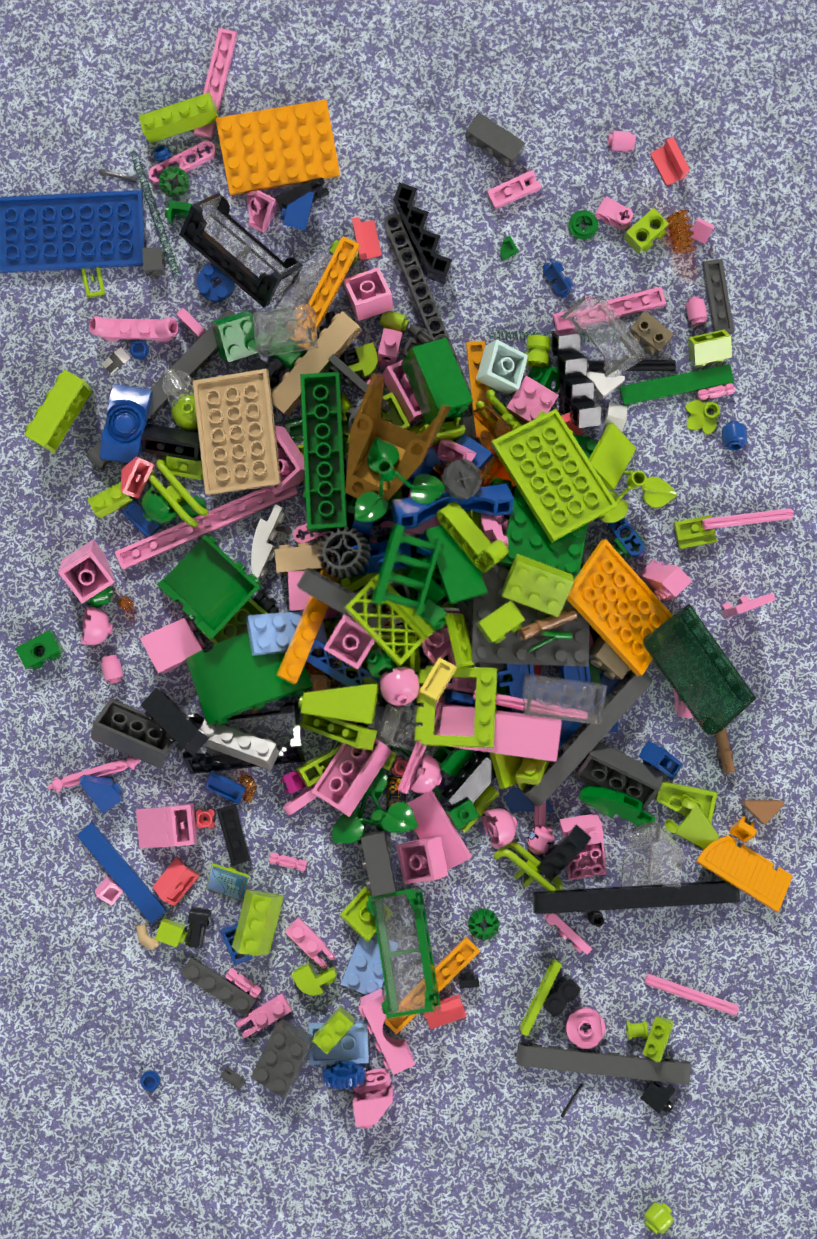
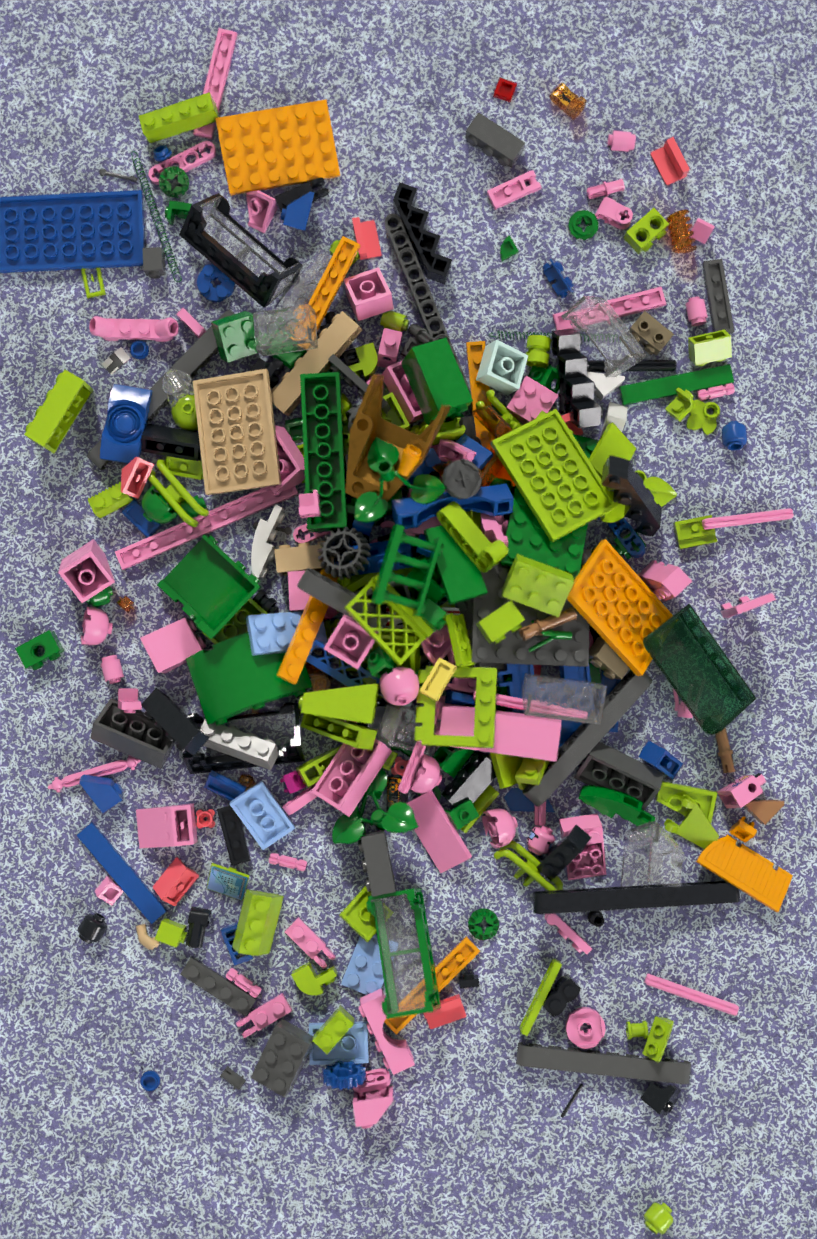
bright pink brick [396,837,448,884] -> none
none -> black head [77,913,107,944]
none -> bright pink bracket [118,688,142,713]
none -> light blue plate [230,780,295,850]
none -> bright pink panel [298,490,321,518]
none -> light orange cone [398,445,422,476]
none -> red tile [493,78,517,103]
none -> clear orange leg [549,83,587,121]
none -> bright pink axle [586,179,625,199]
none -> black brick [601,455,662,537]
none -> lime bracket [665,387,696,422]
none -> bright pink torso [717,773,766,808]

